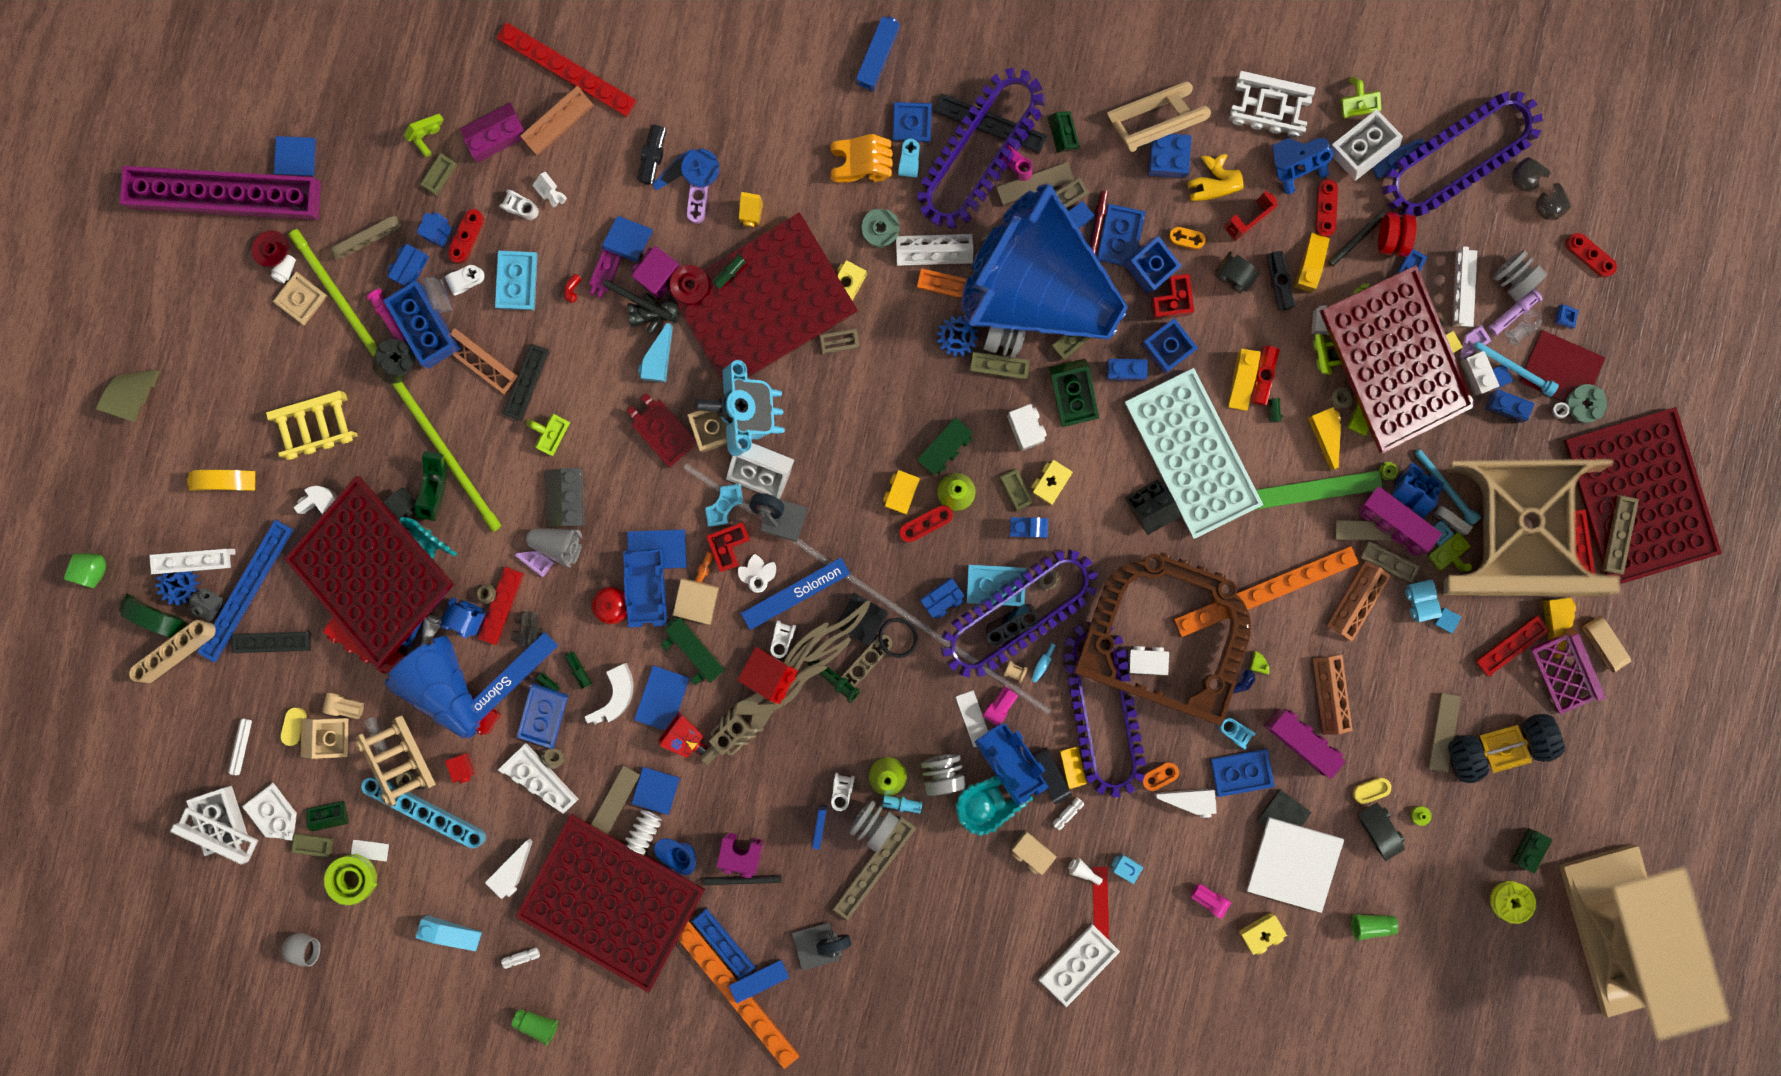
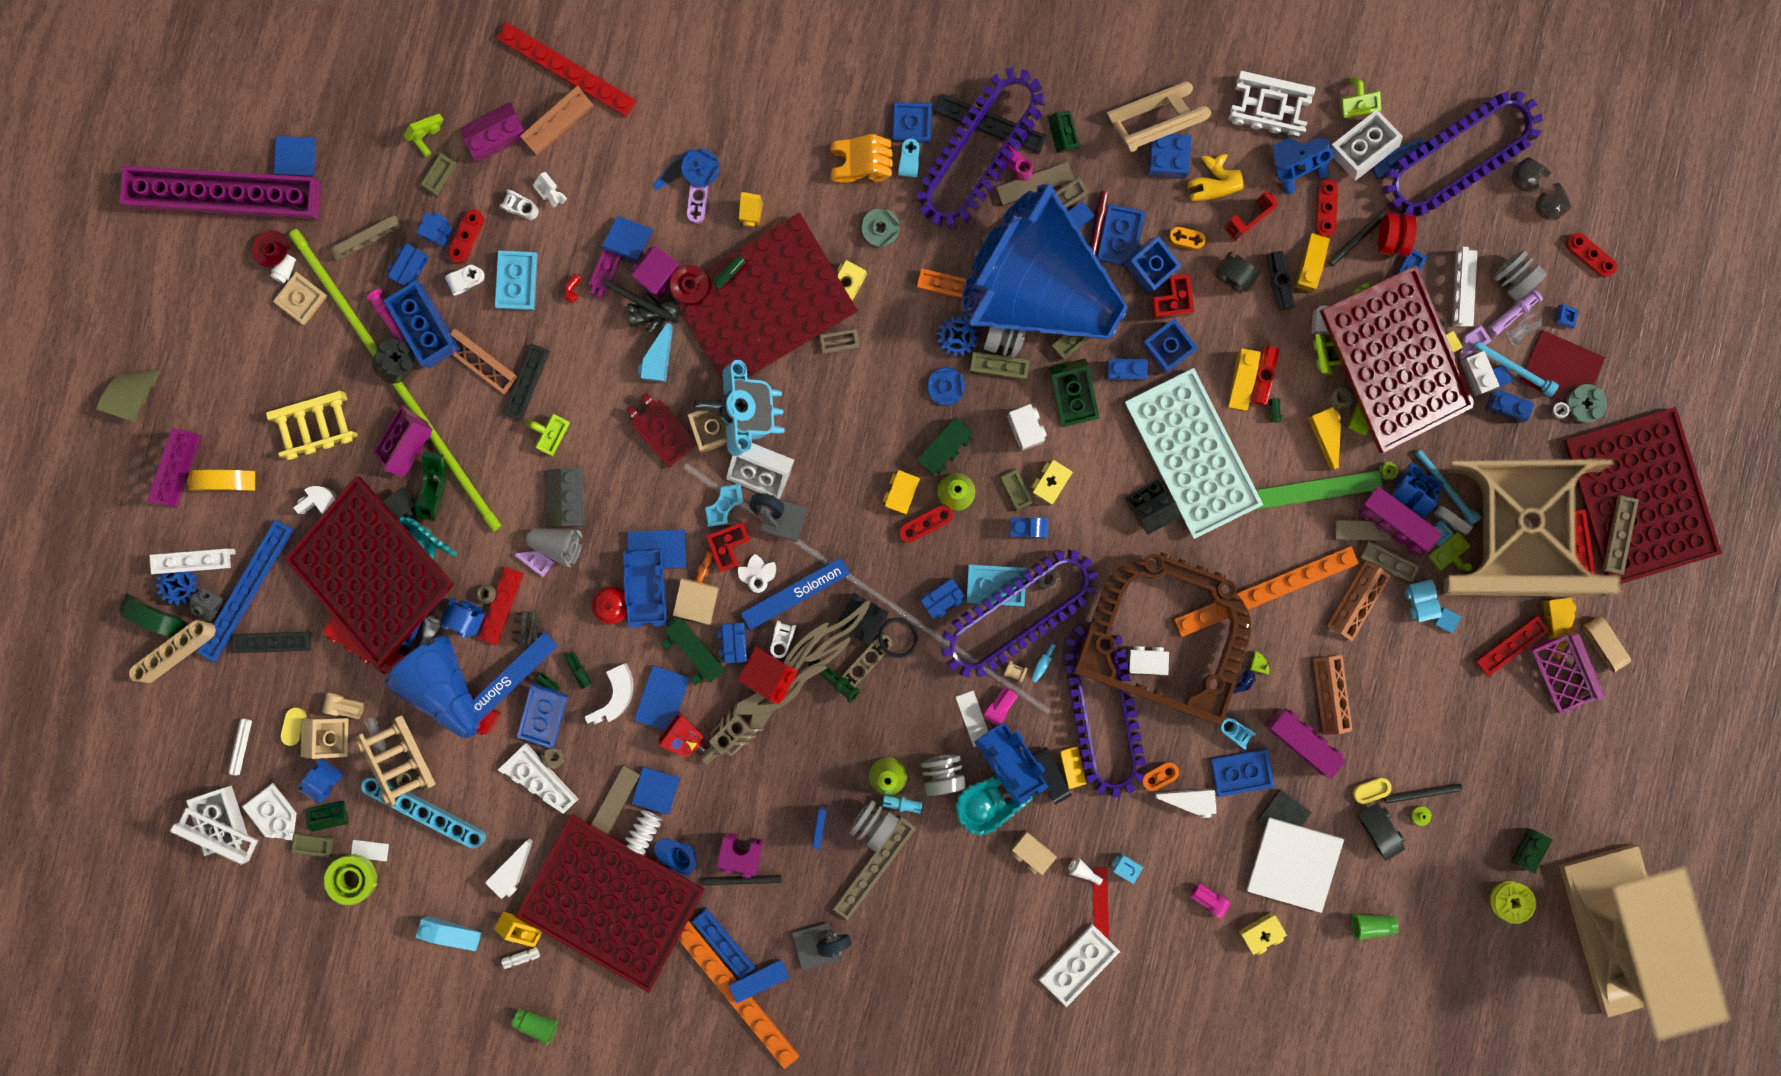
bright green piece [64,553,106,588] -> none
light grey helmet [281,933,320,967] -> none
clear piece [422,277,452,313] -> none
red brick [445,753,475,784] -> none
black piece [637,124,667,185] -> none
white piece [831,773,855,811] -> none
blue brick [856,16,900,92] -> none
white fence [896,234,973,266] -> none
black beam [985,604,1038,646] -> none
white axle [1052,797,1084,830] -> none
dark tan tile [1427,693,1461,772] -> none
black plate [1448,714,1565,783] -> none
none -> magenta fence [147,427,202,508]
none -> blue brick [298,758,344,803]
none -> magenta slope [373,405,432,477]
none -> yellow slope [494,912,543,947]
none -> blue brick [718,623,748,663]
none -> blue tile [927,367,965,406]
none -> pearl dark grey bar [1384,784,1462,804]

